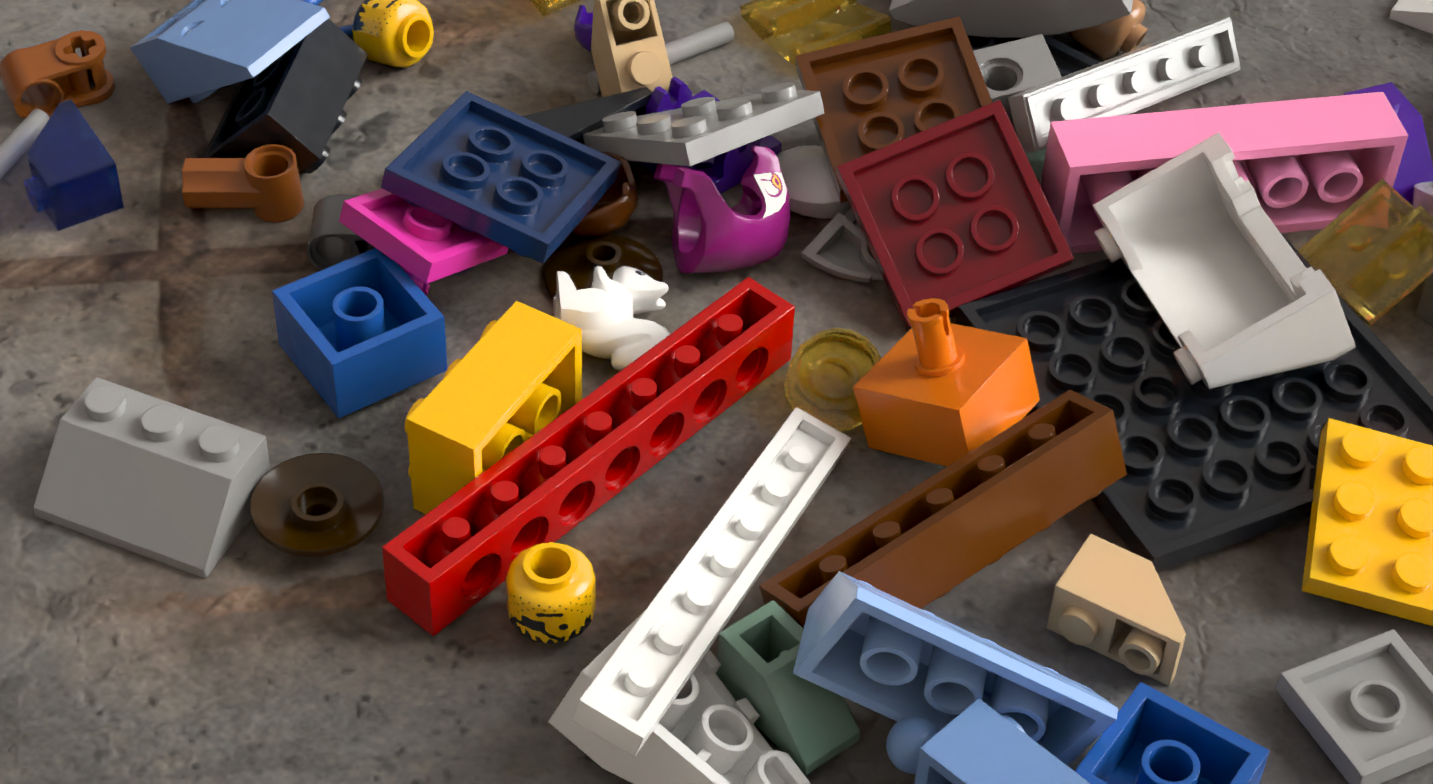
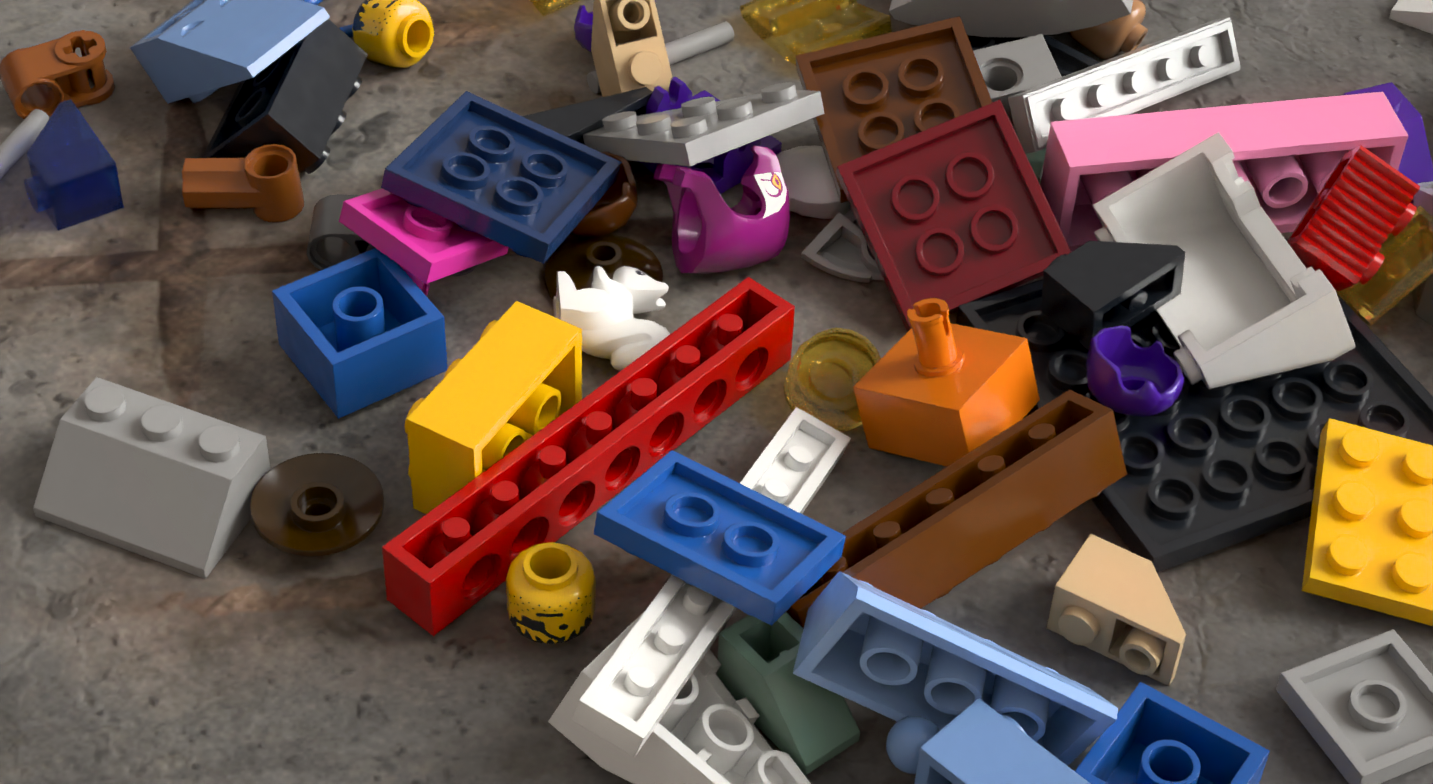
none -> blue plate [594,450,846,626]
none -> black slope [1041,241,1185,351]
none -> dark purple hair [1086,326,1184,417]
none -> red brick [1287,145,1420,291]

